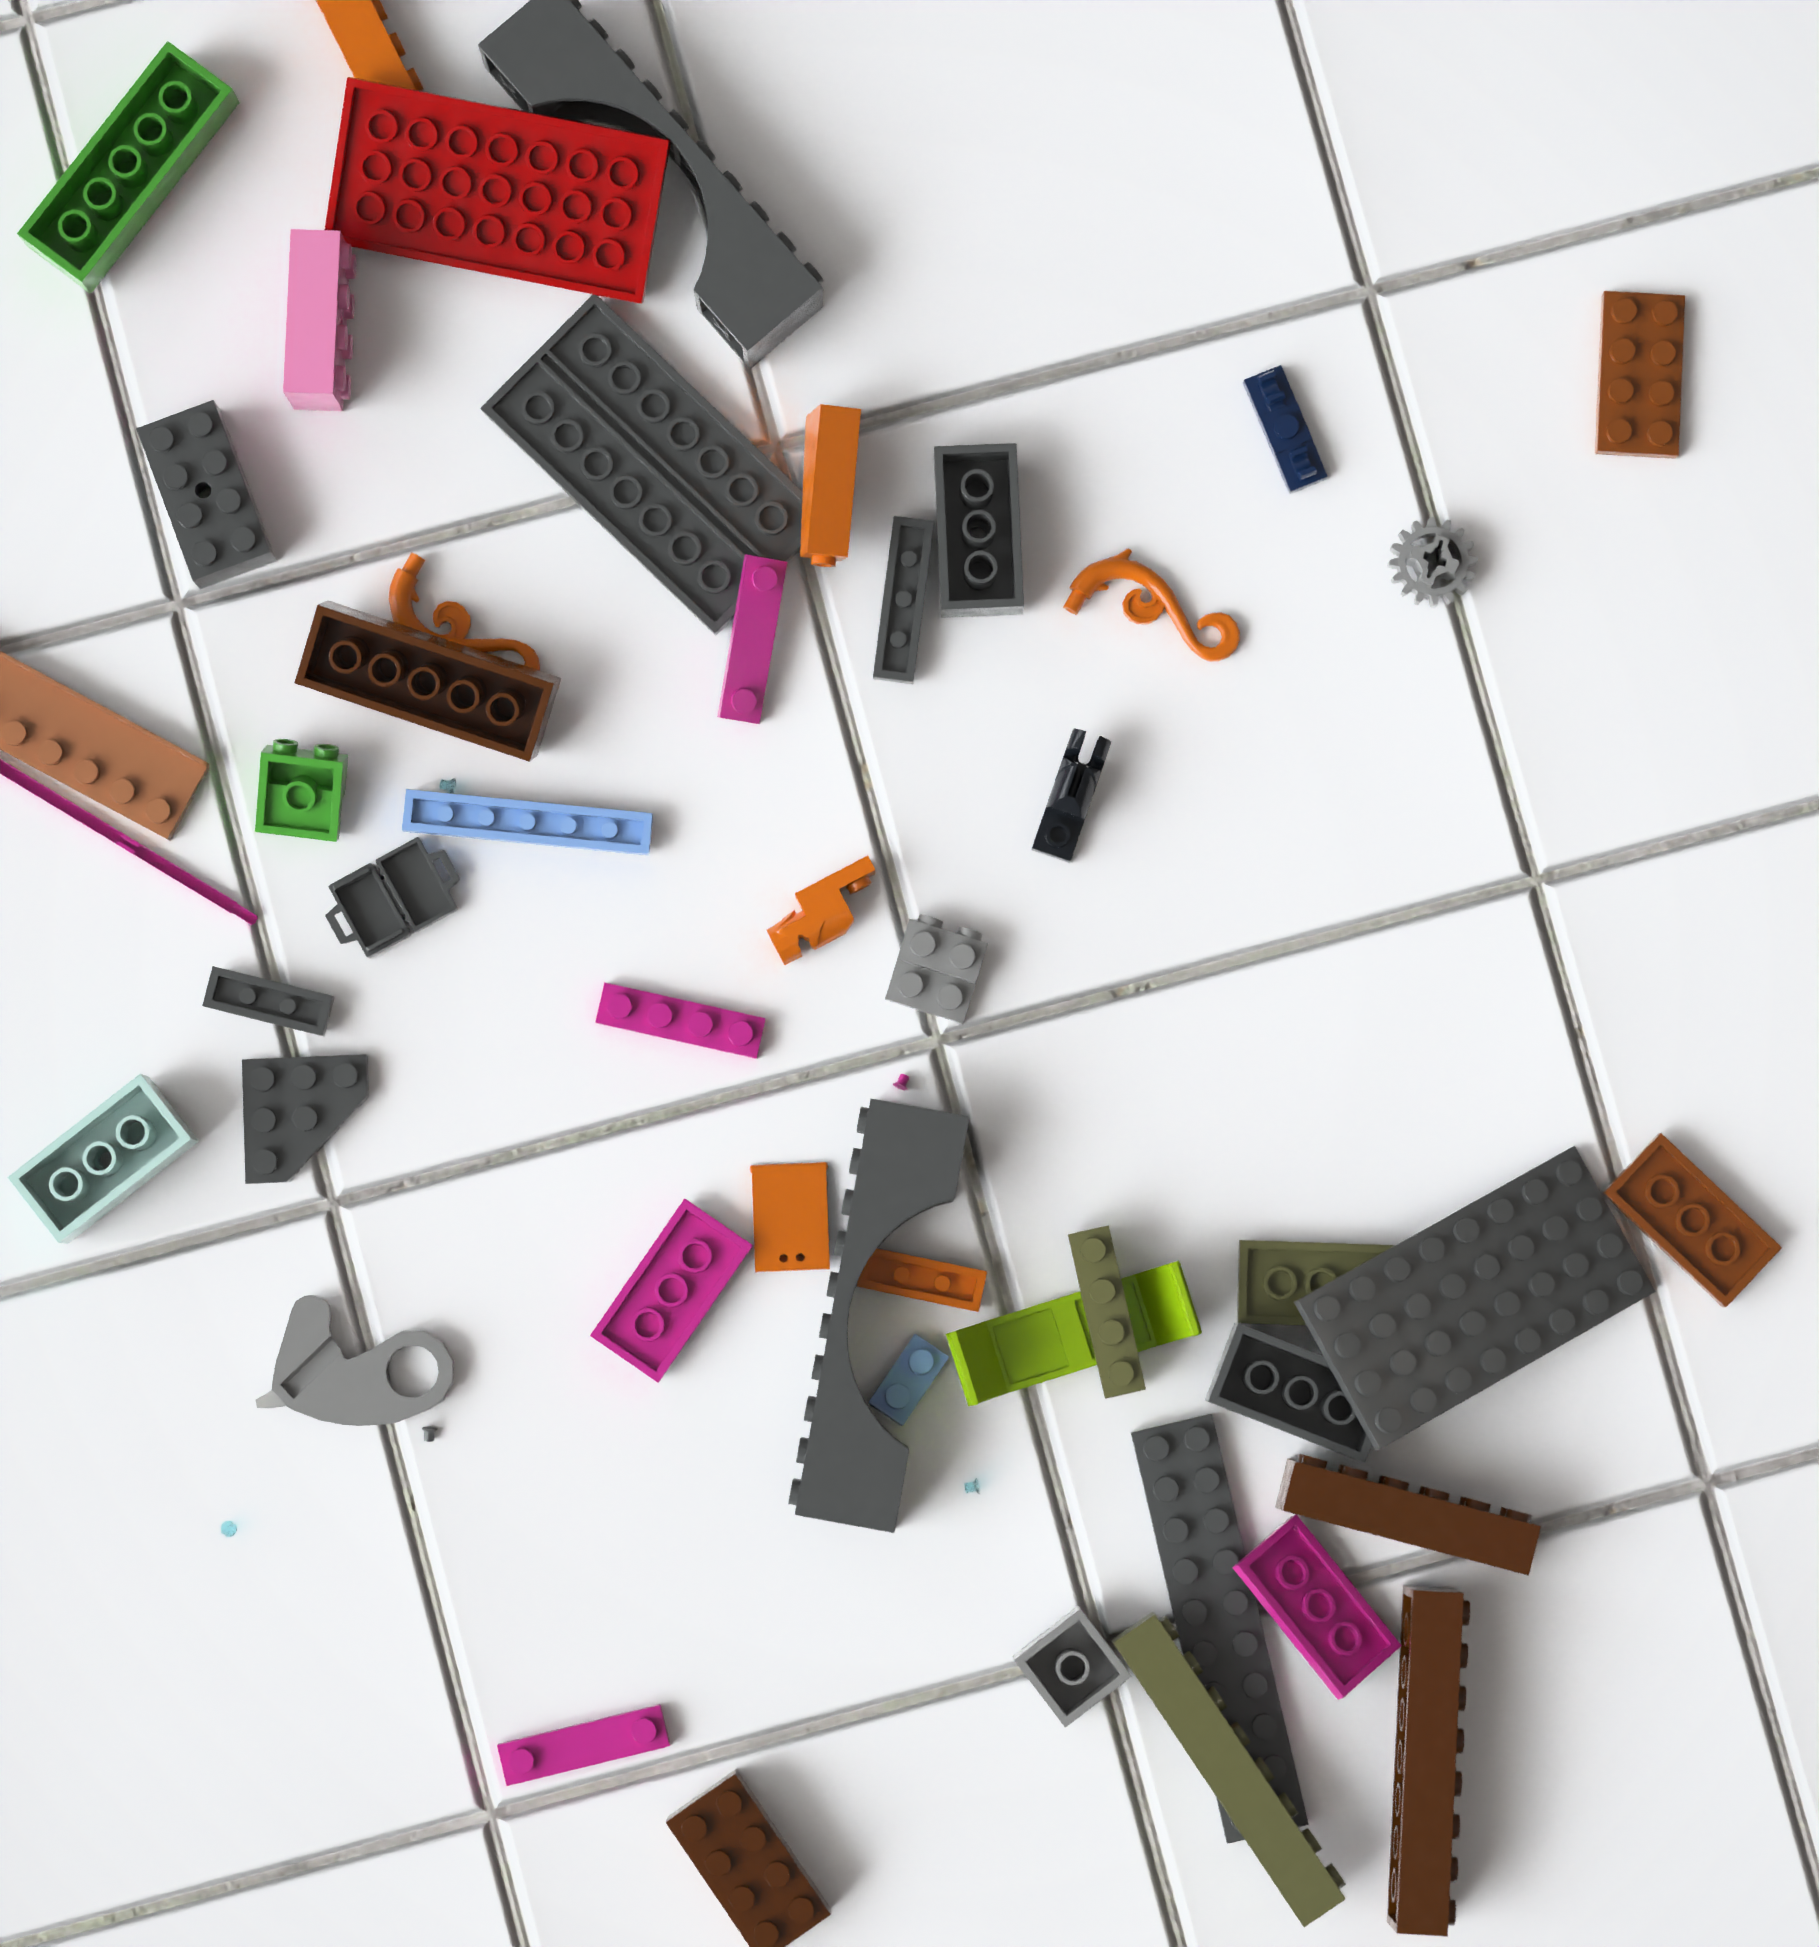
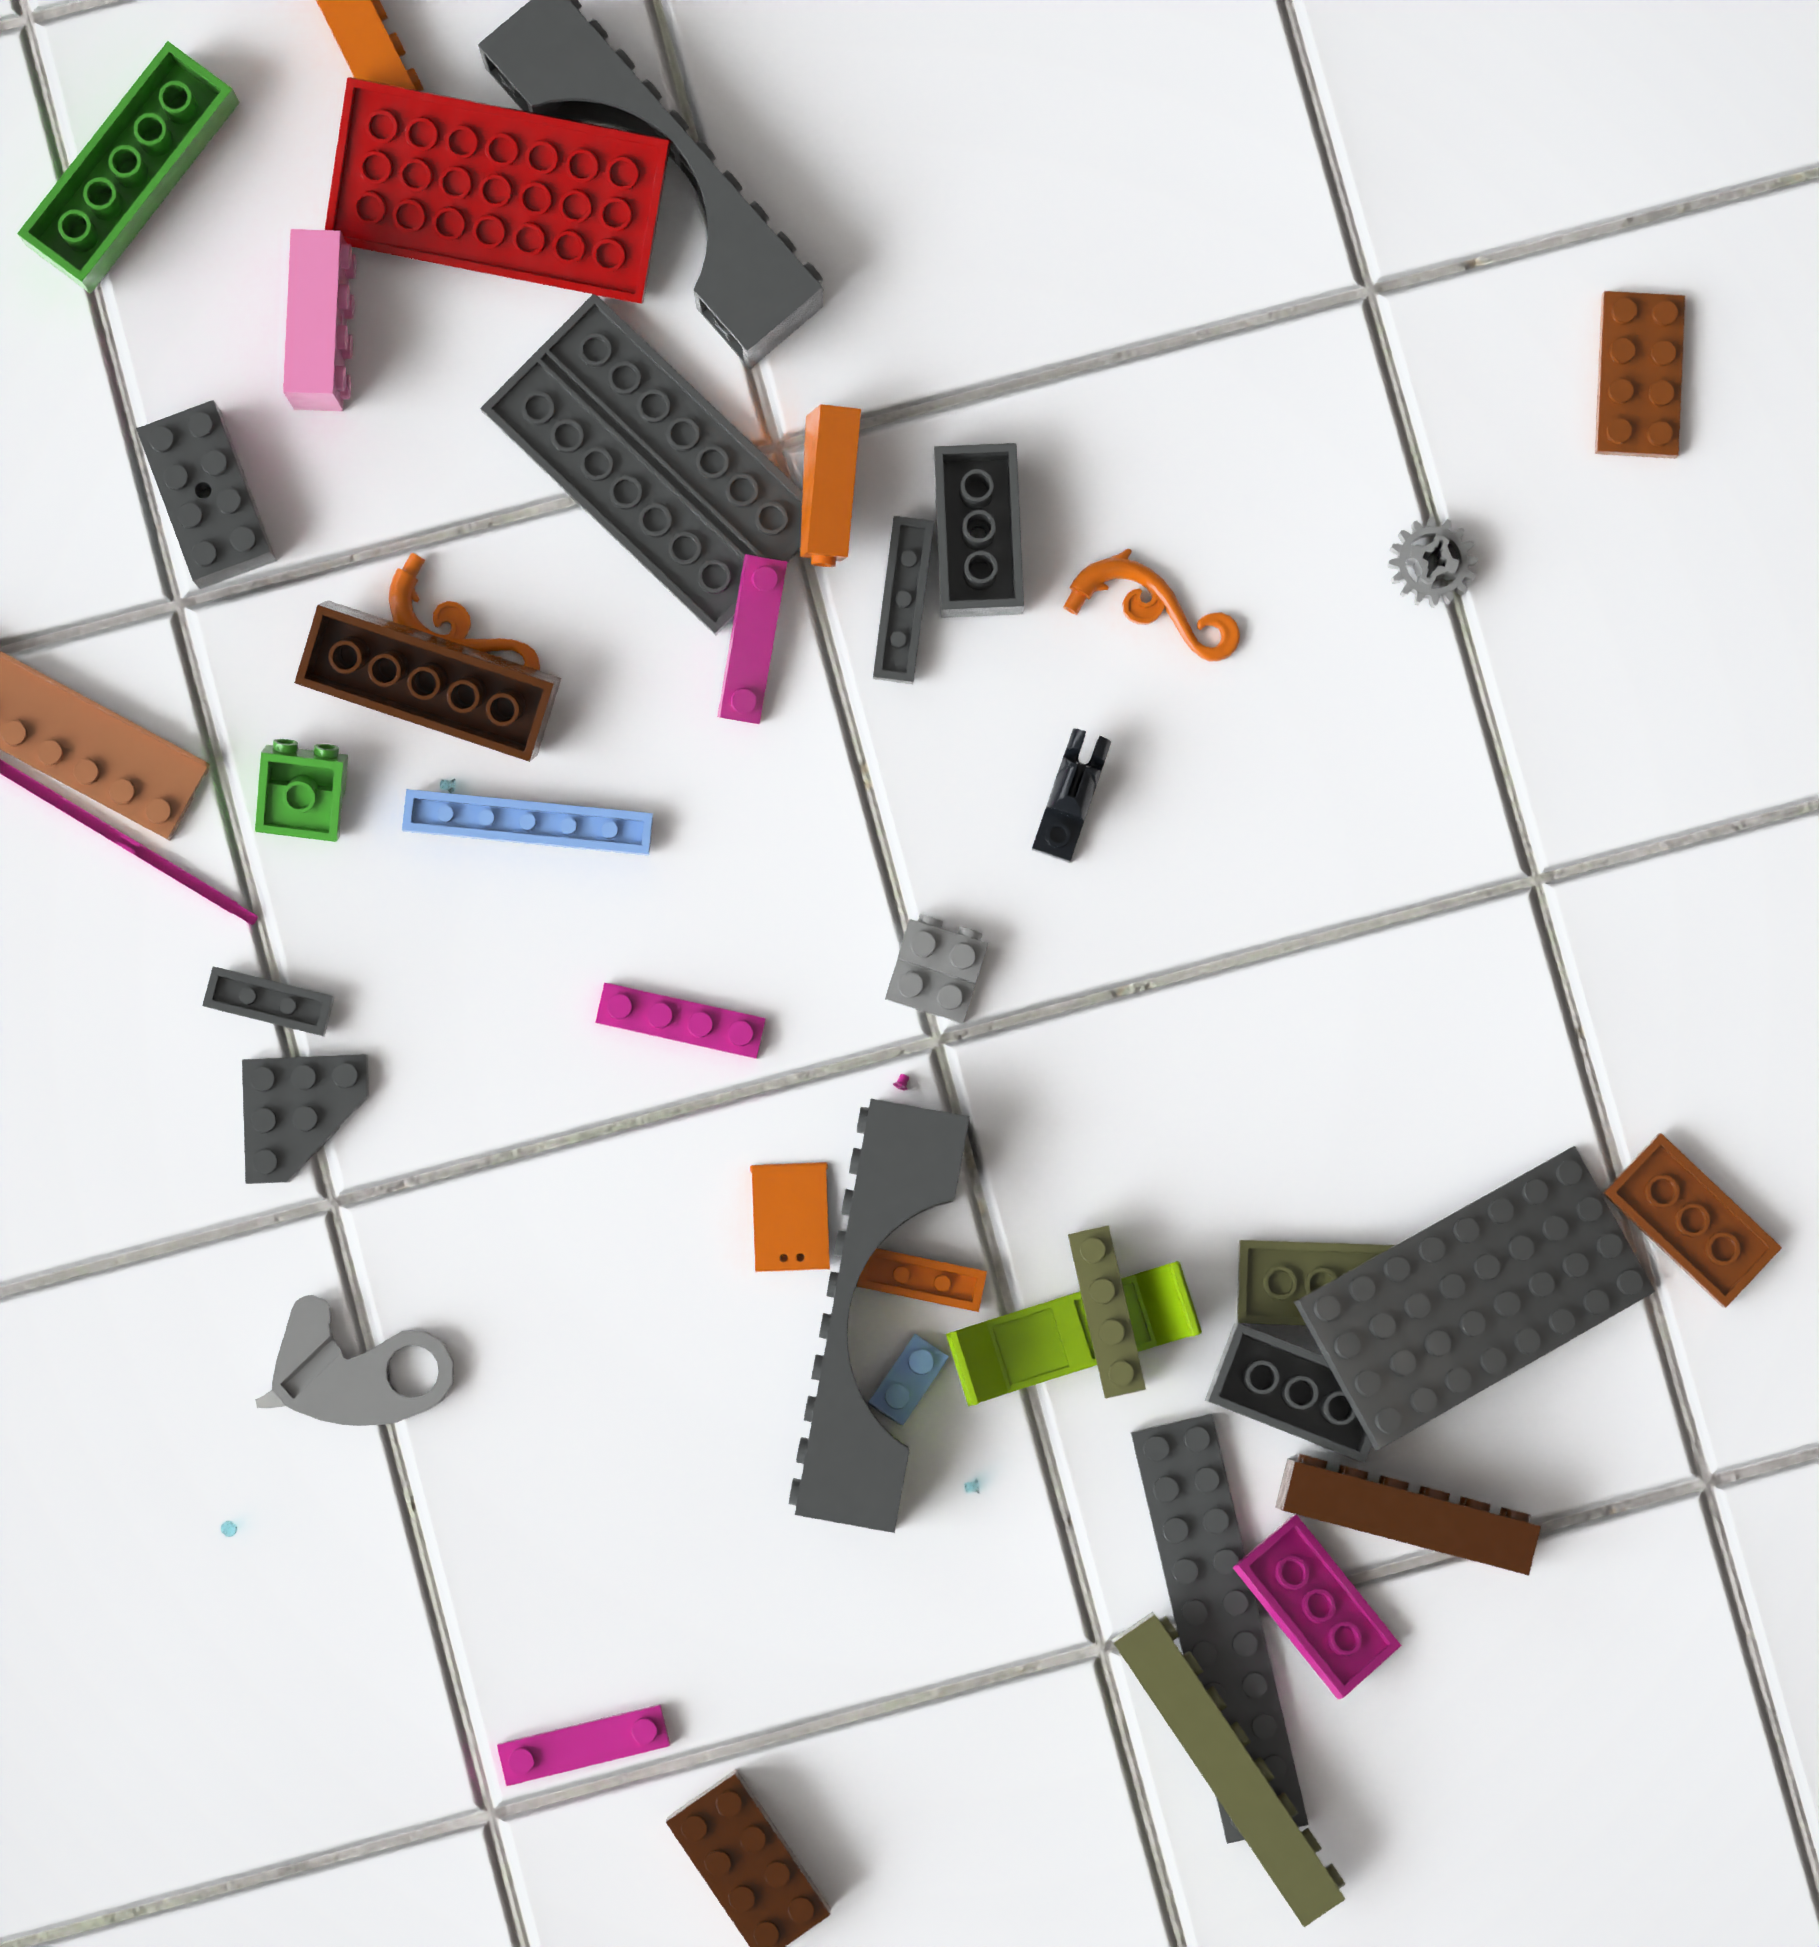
light aqua brick [7,1073,199,1244] -> none
dark grey piece [325,837,460,958] -> none
dark grey piece [422,1426,438,1442] -> none
dark pink plate [590,1198,753,1383] -> none
orange plate [766,855,876,965] -> none
light grey brick [1012,1606,1132,1728] -> none
dark blue plate [1243,365,1328,494] -> none
reddish brown brick [1386,1585,1470,1937] -> none

